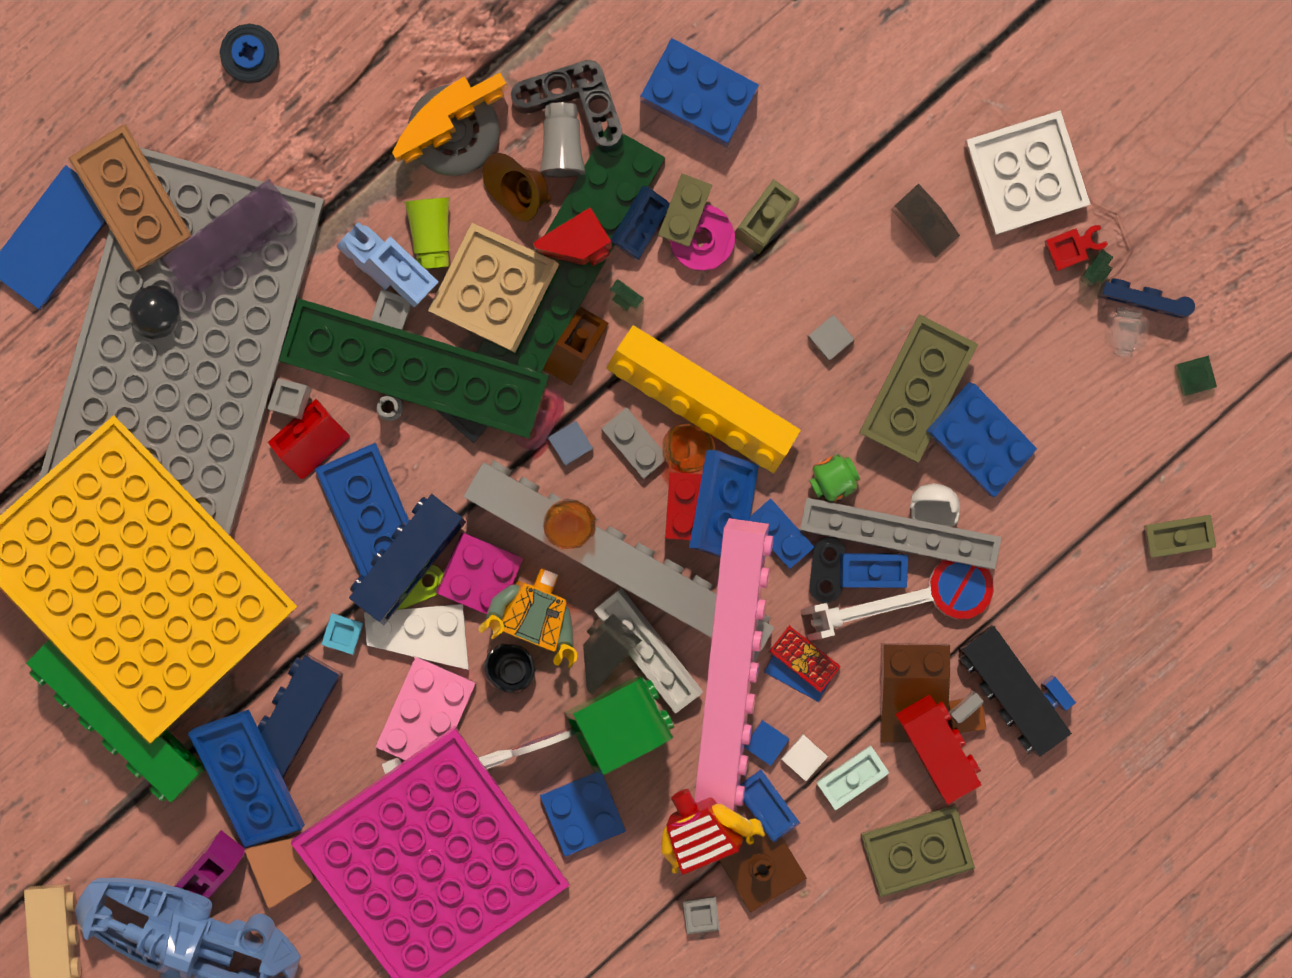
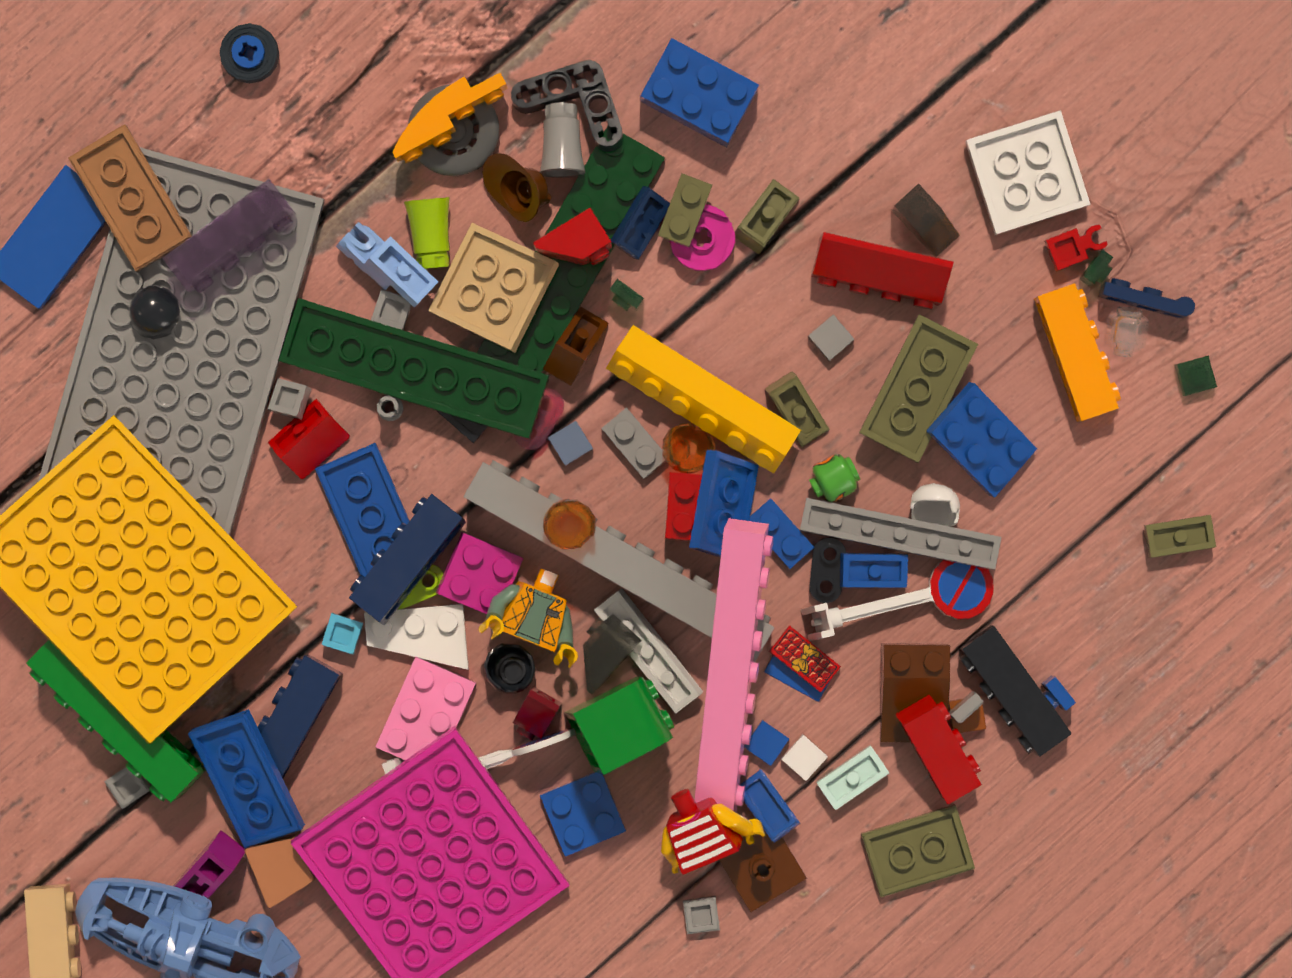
none -> light grey tile [104,767,150,809]
none -> dark red slope [512,686,562,740]
none -> olive slope [765,372,830,447]
none -> red slope [811,232,954,310]
none -> light orange brick [1034,283,1121,422]

